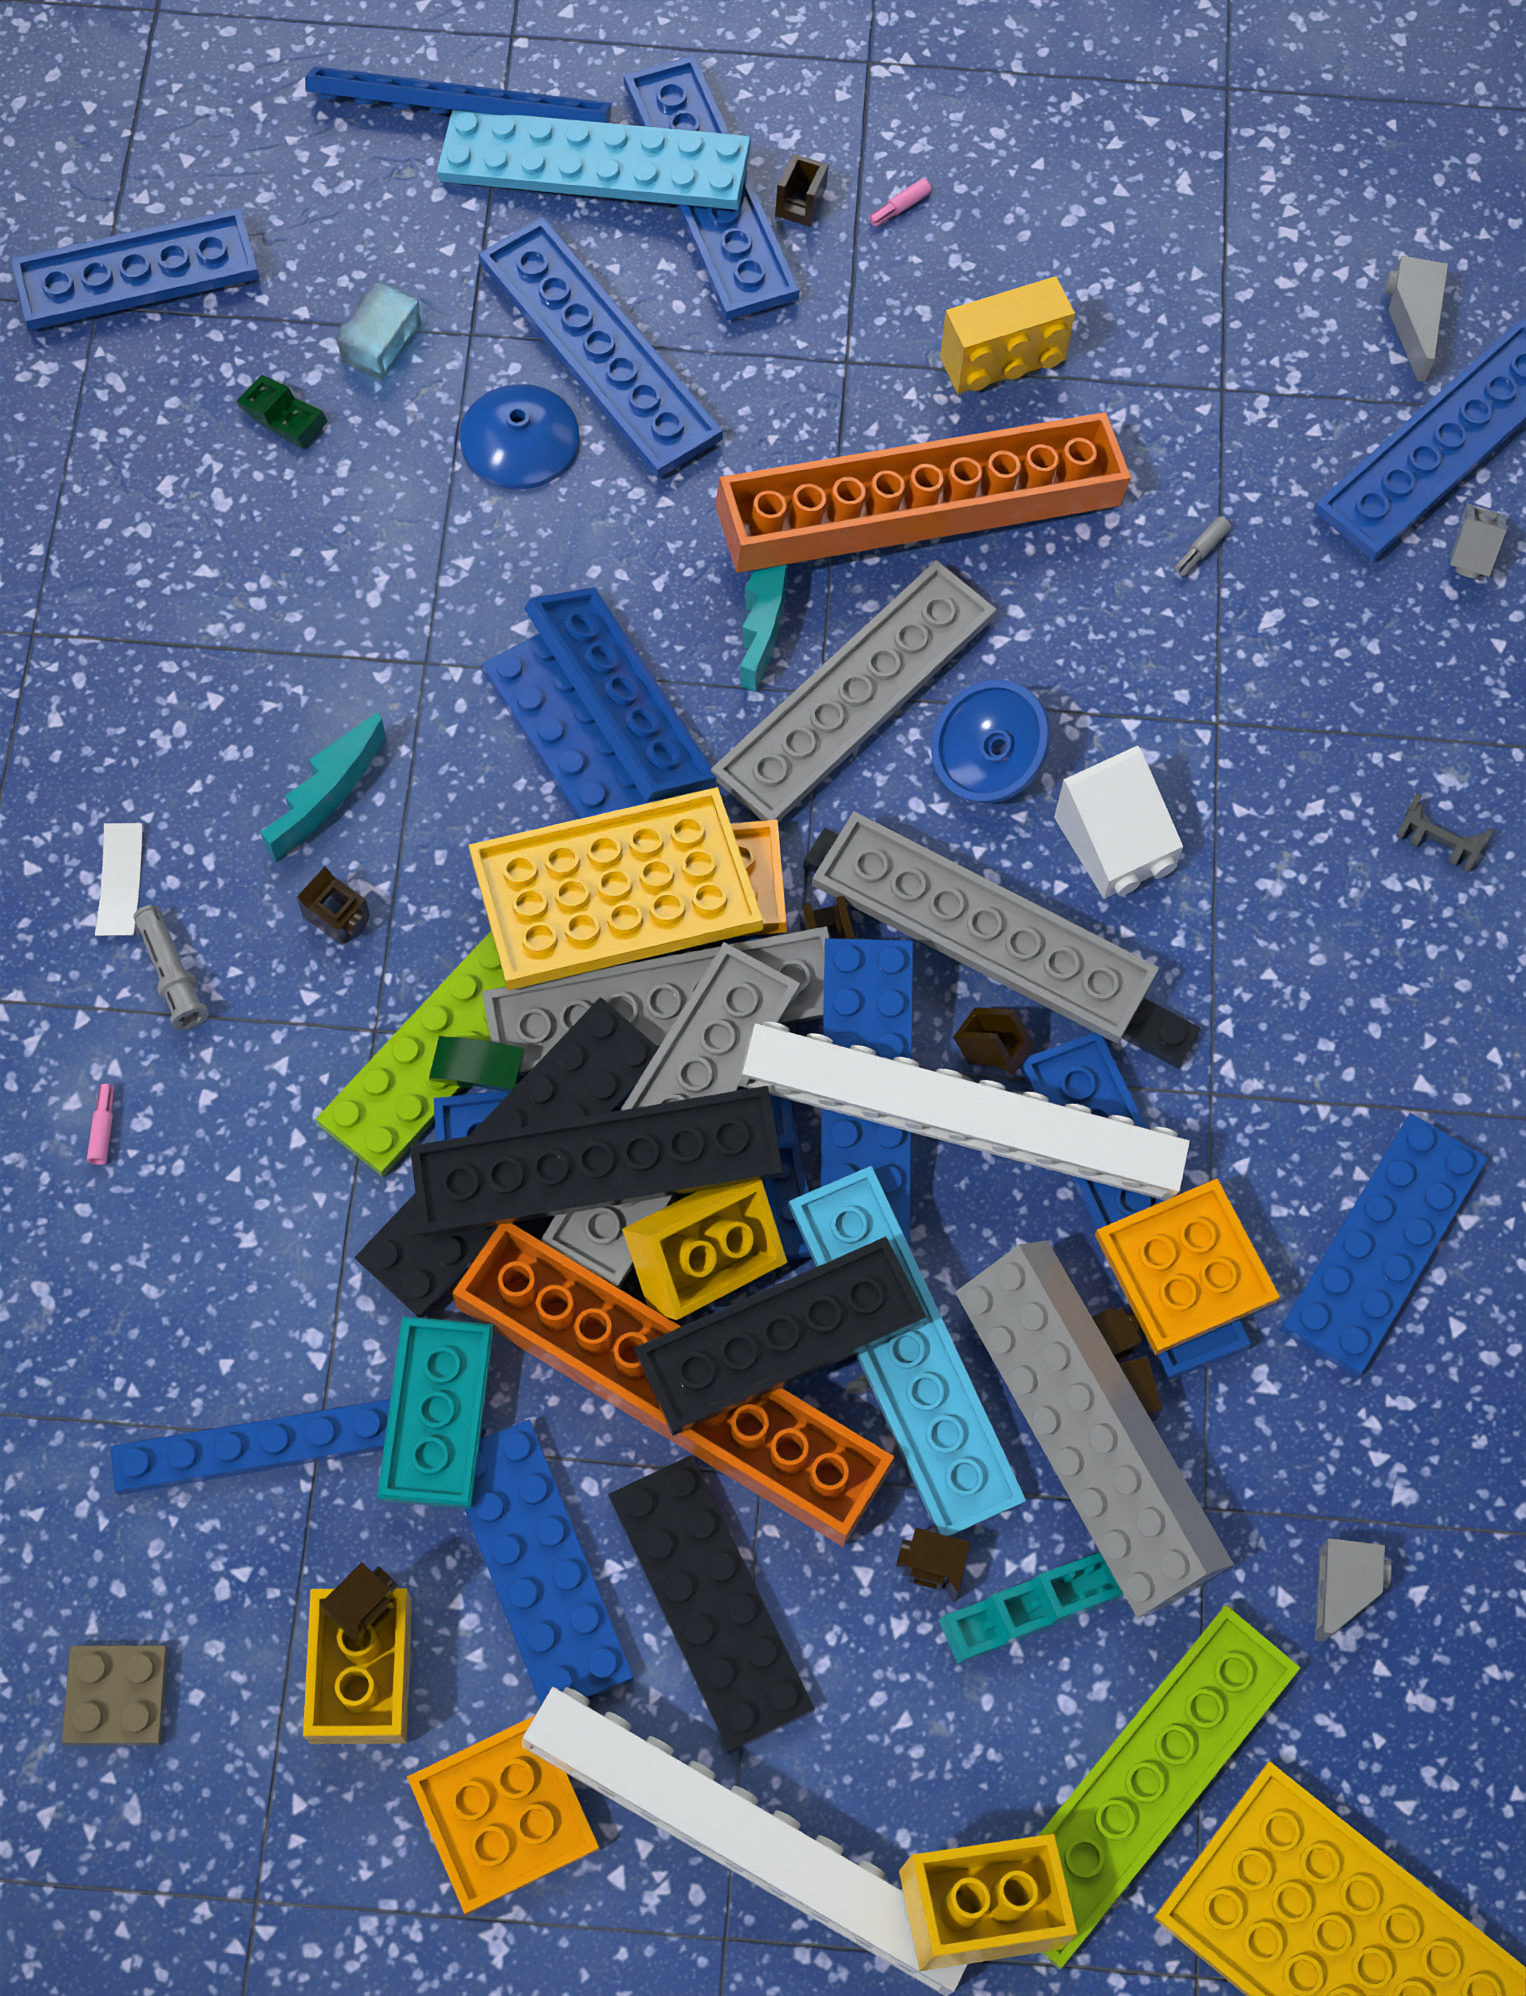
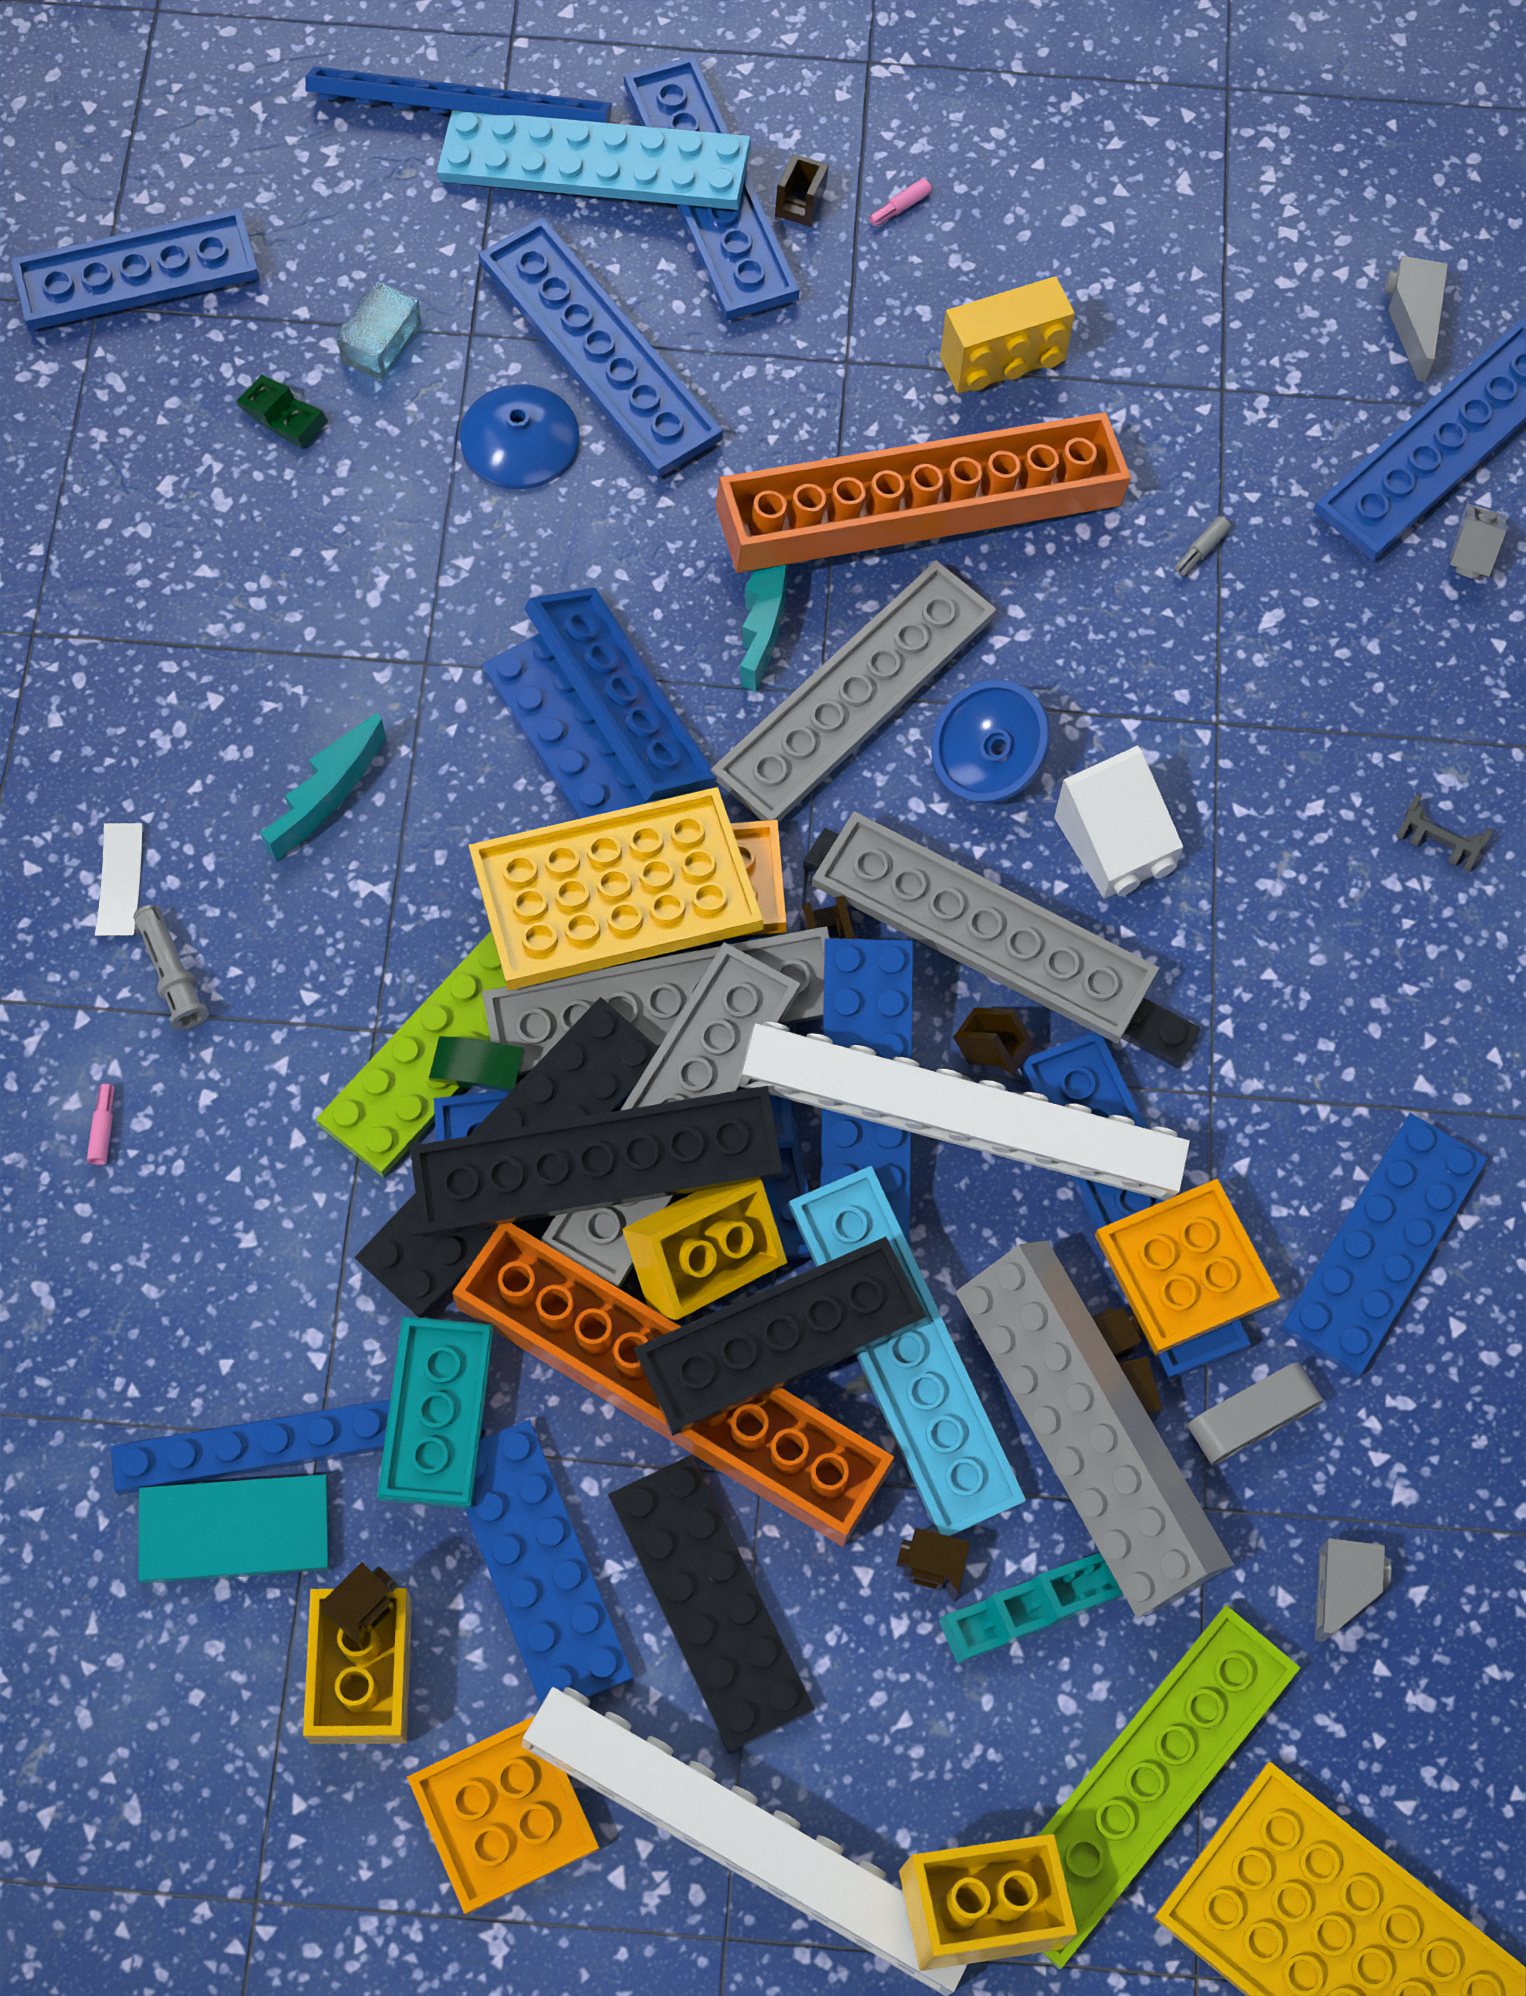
dark tan plate [62,1646,169,1746] -> none
dark brown window [297,866,370,945] -> none
none -> teal tile [138,1474,330,1584]
none -> light grey beam [1187,1361,1324,1466]

